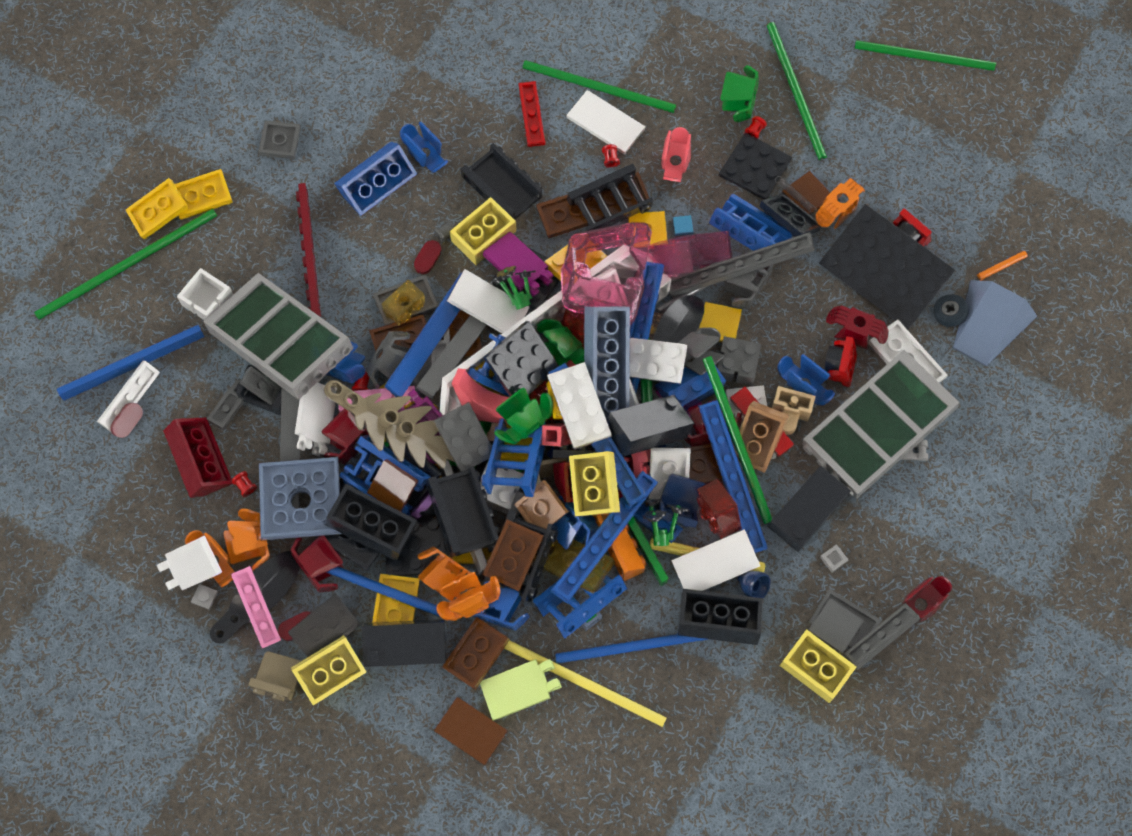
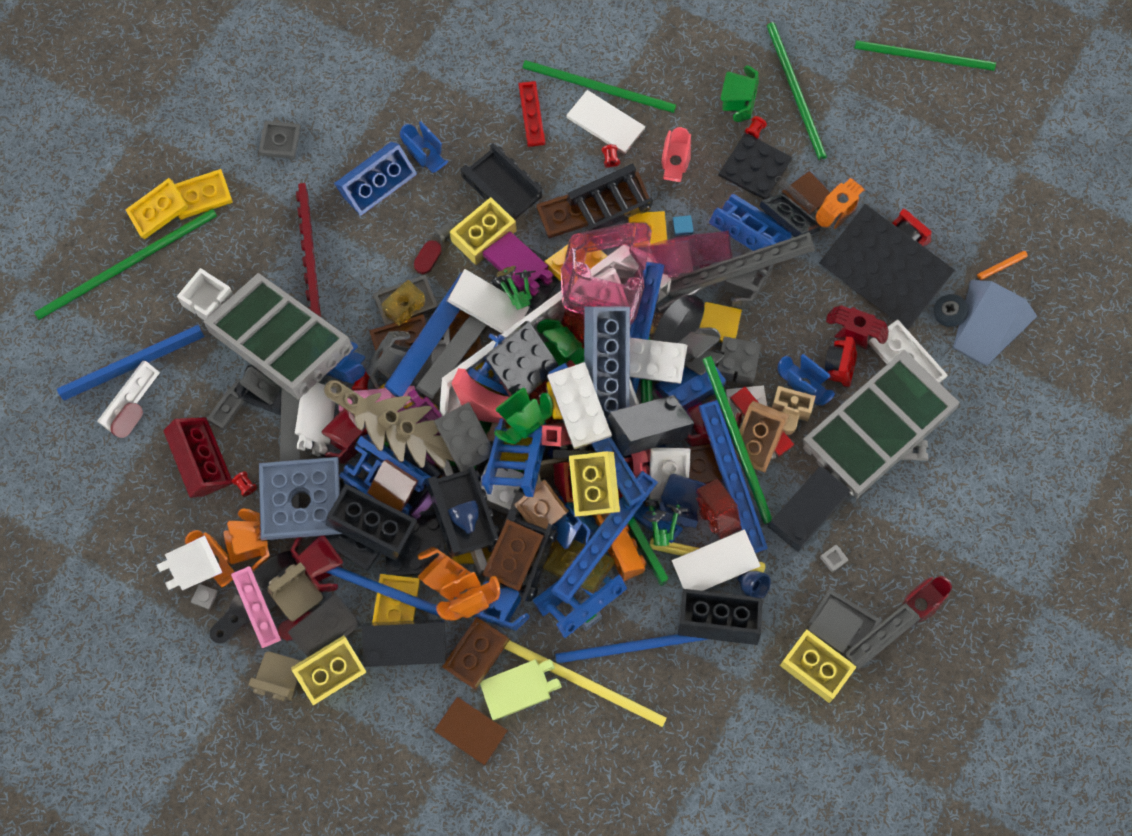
none -> dark tan bracket [268,562,323,622]
none -> dark blue helmet [448,501,479,534]

